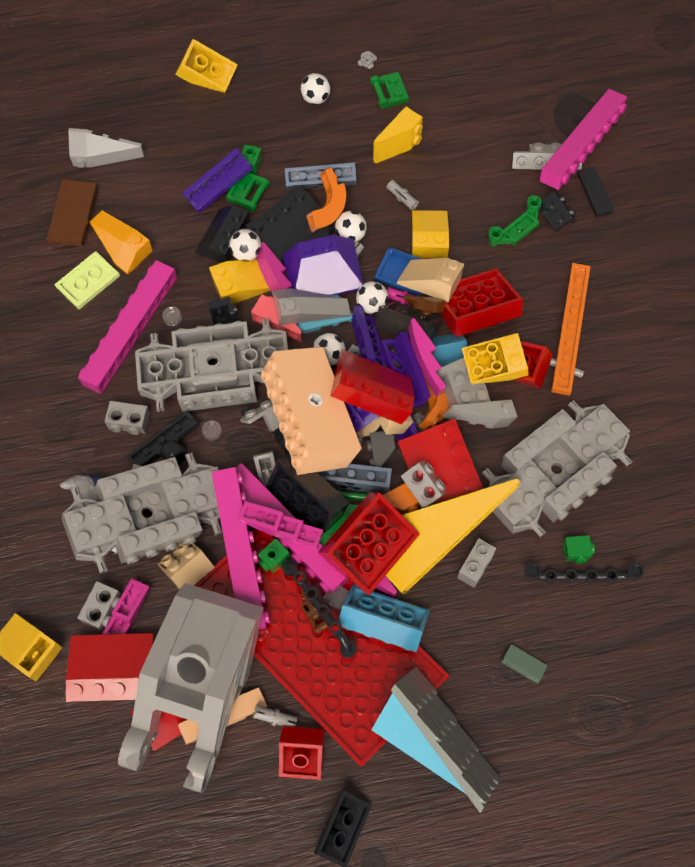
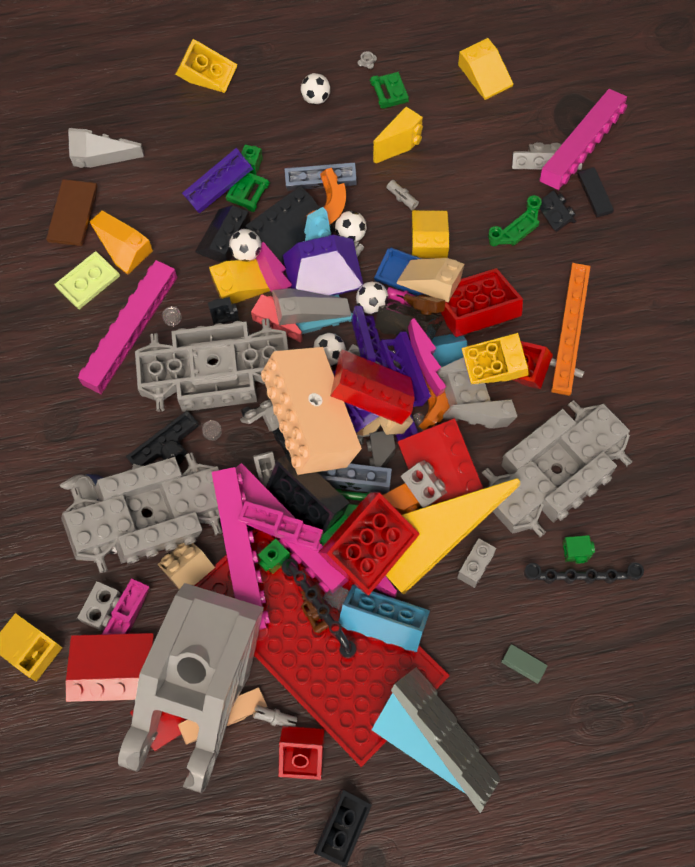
light grey brick [105,401,150,435] -> none
none -> medium azure wing [303,207,331,242]
none -> yellow slope [458,38,513,100]

